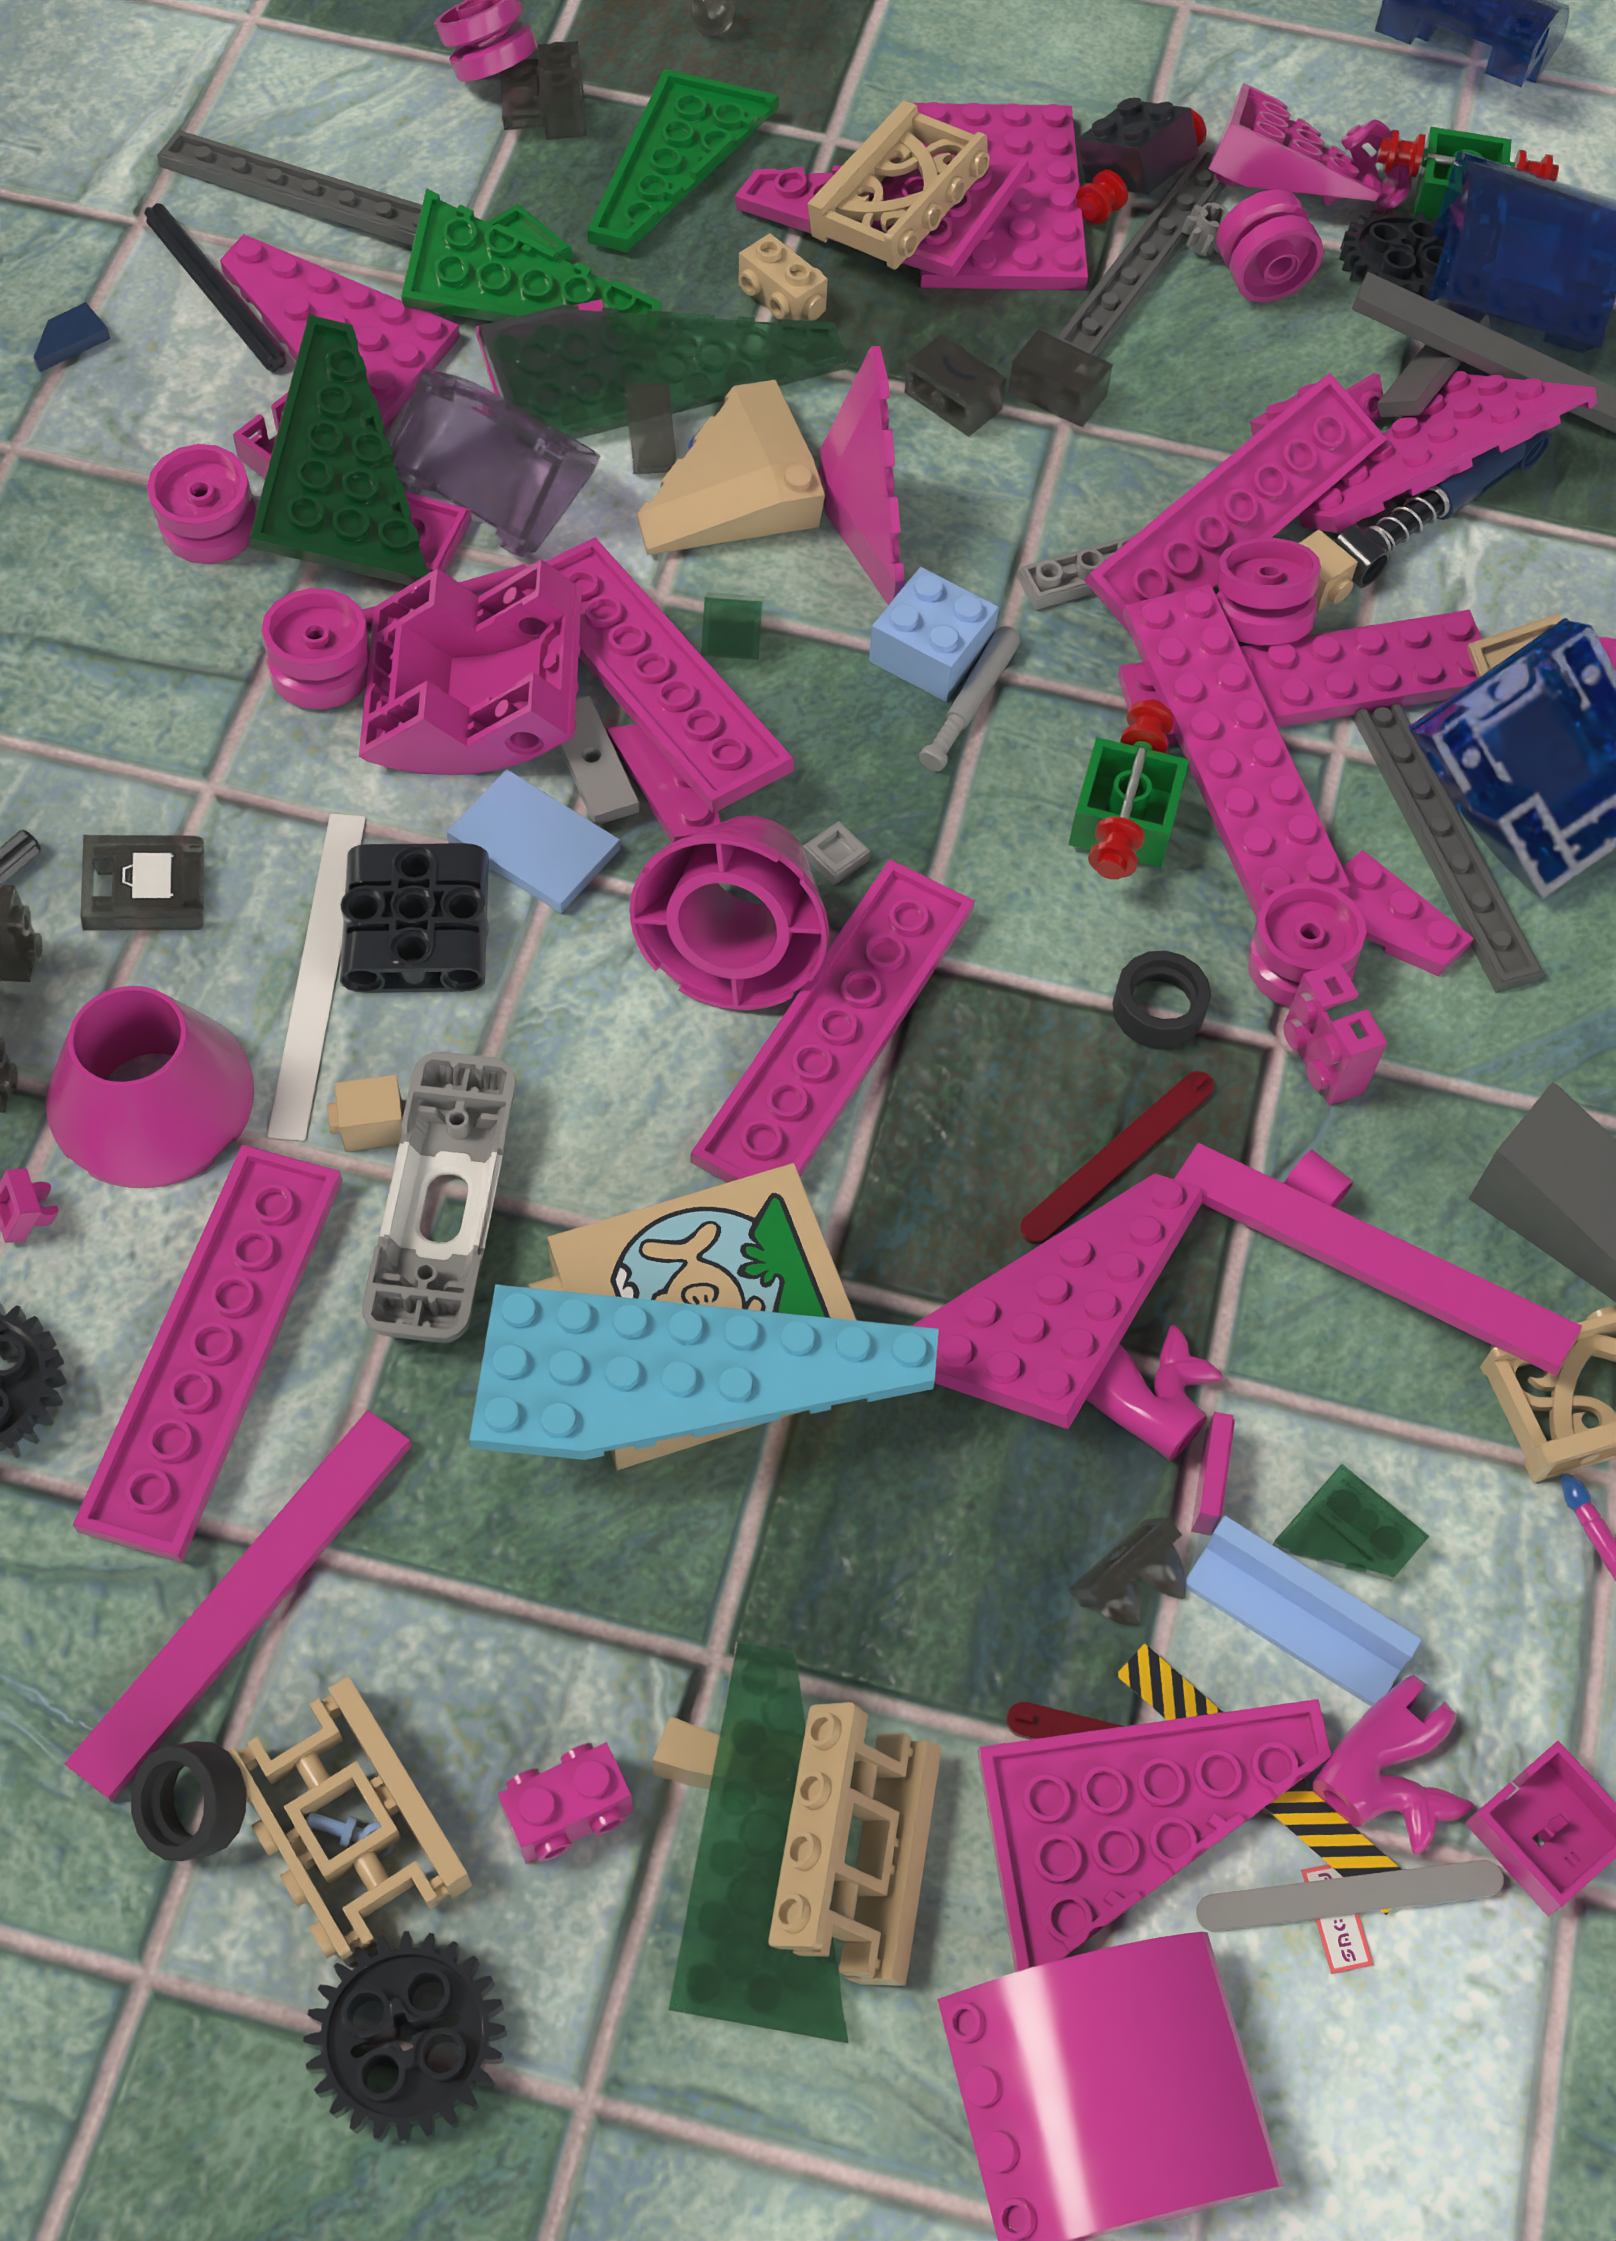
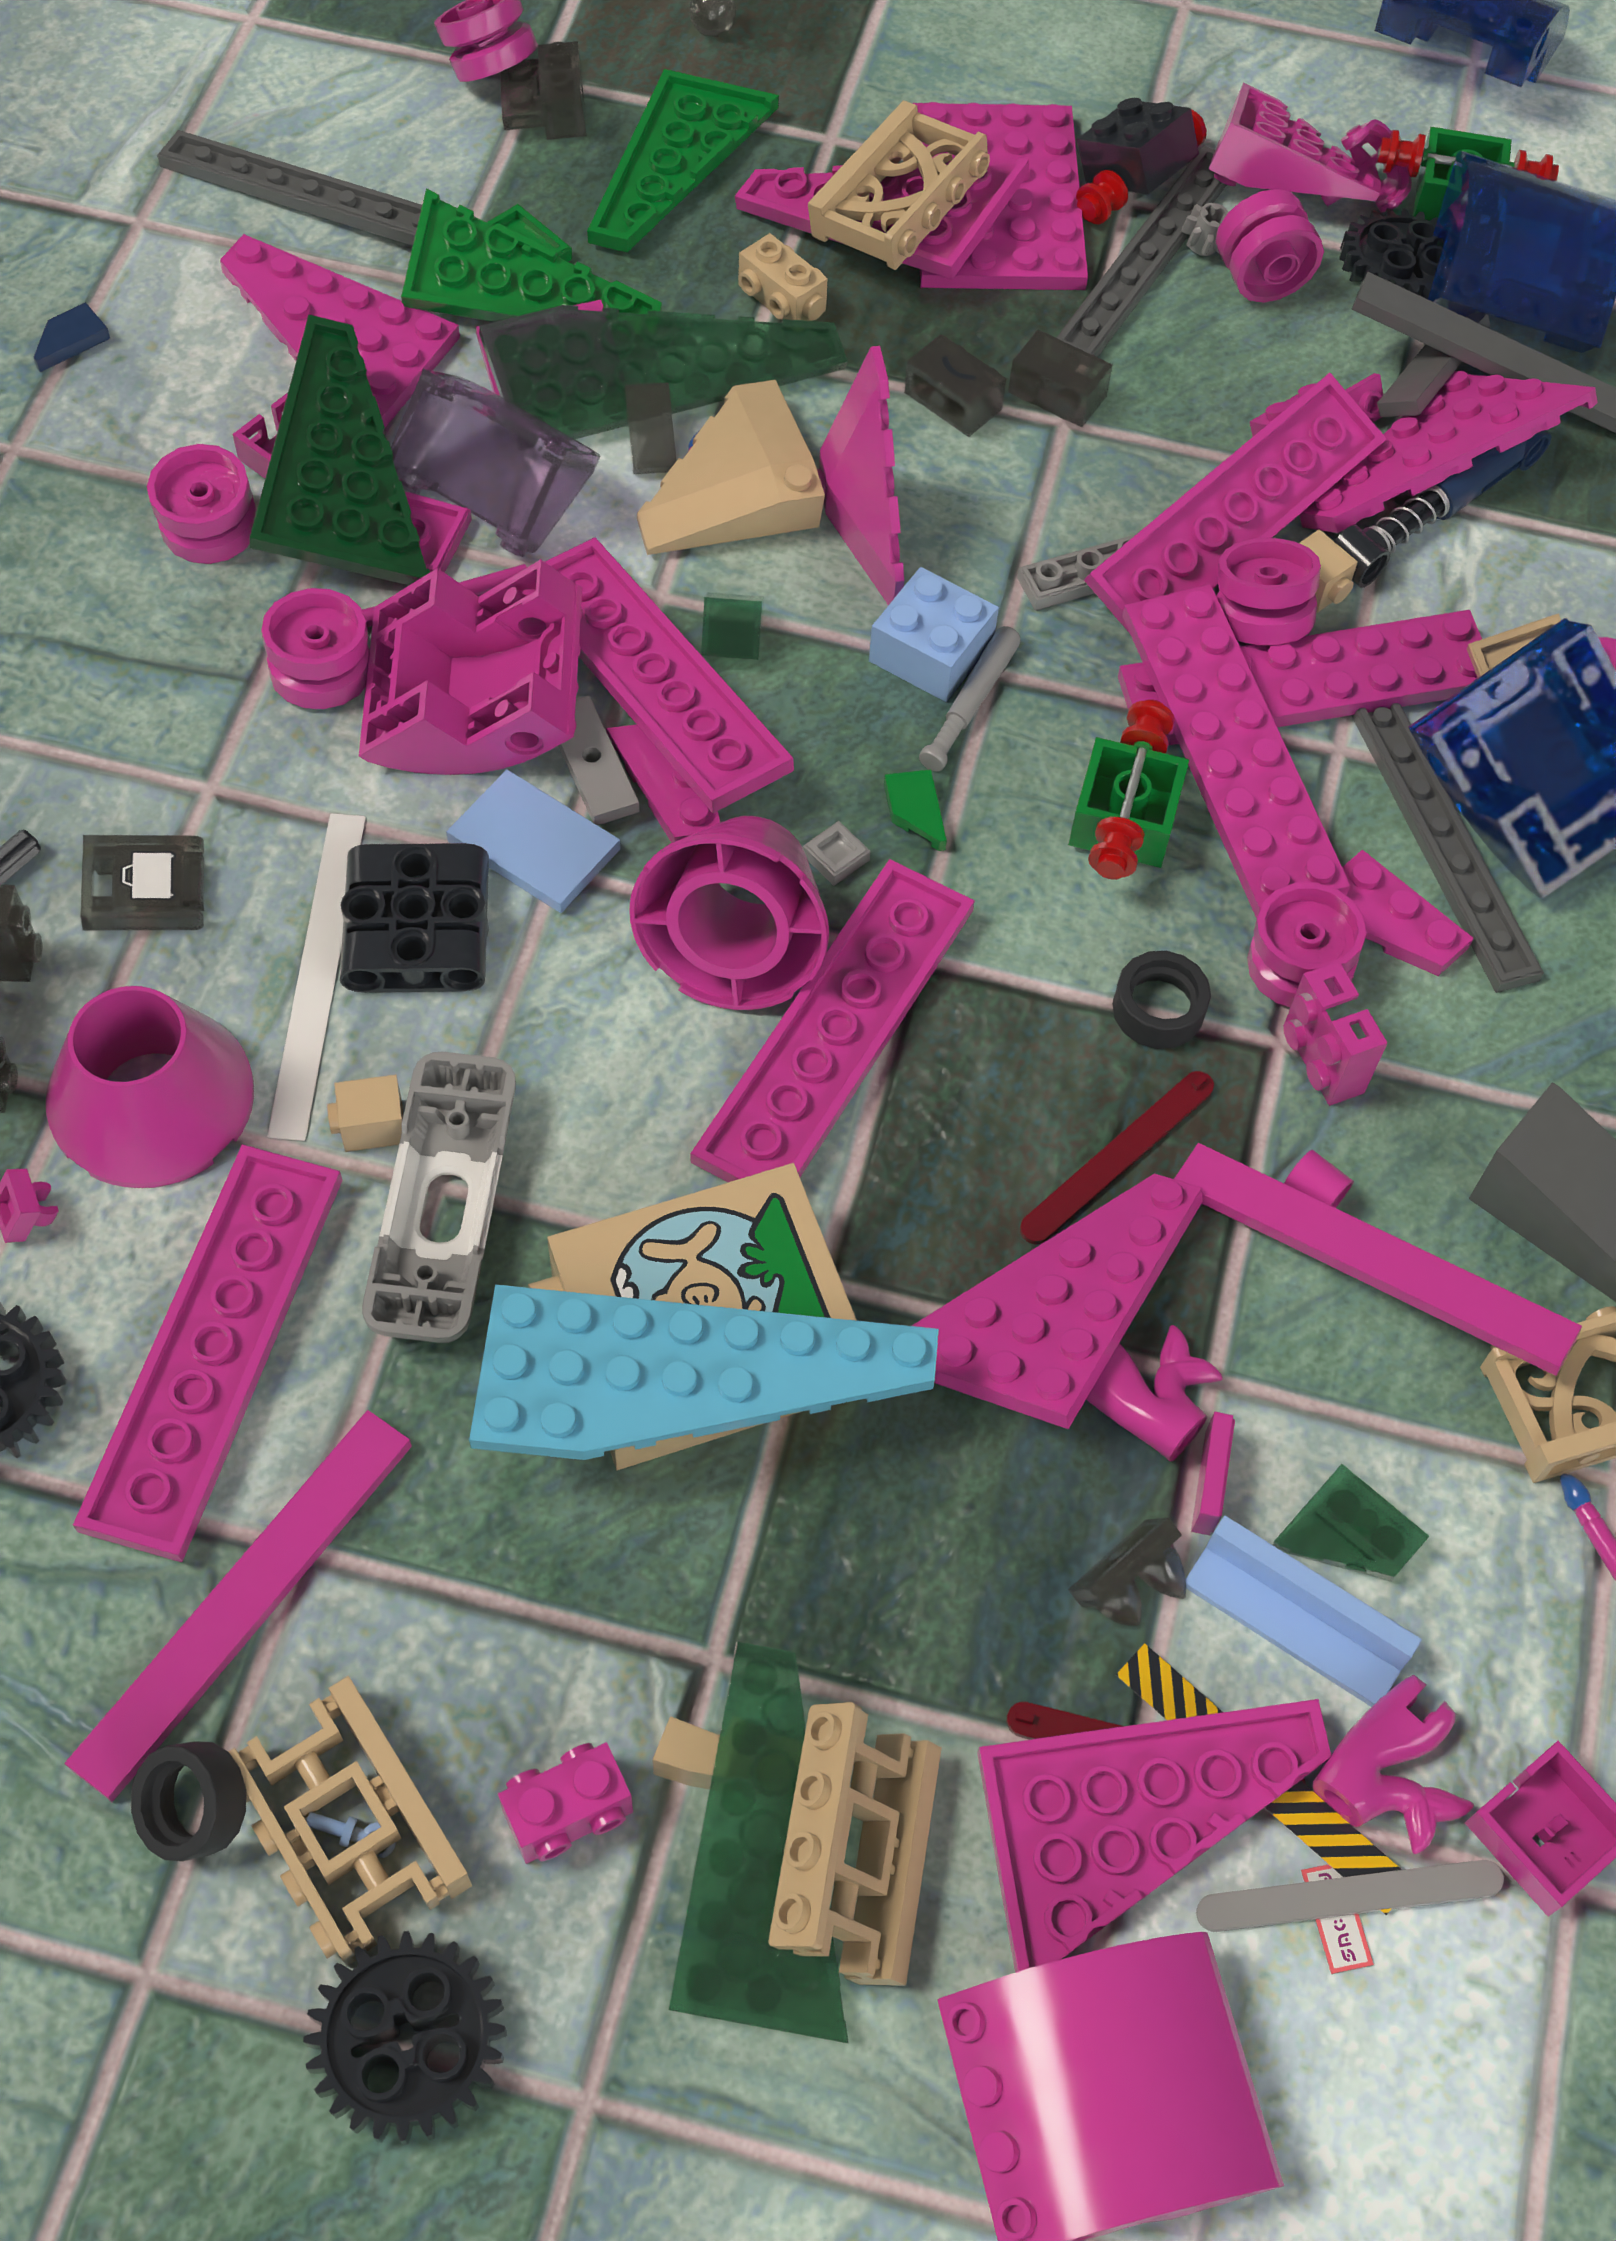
black axle [144,203,287,372] -> none
none -> green tile [884,769,947,851]

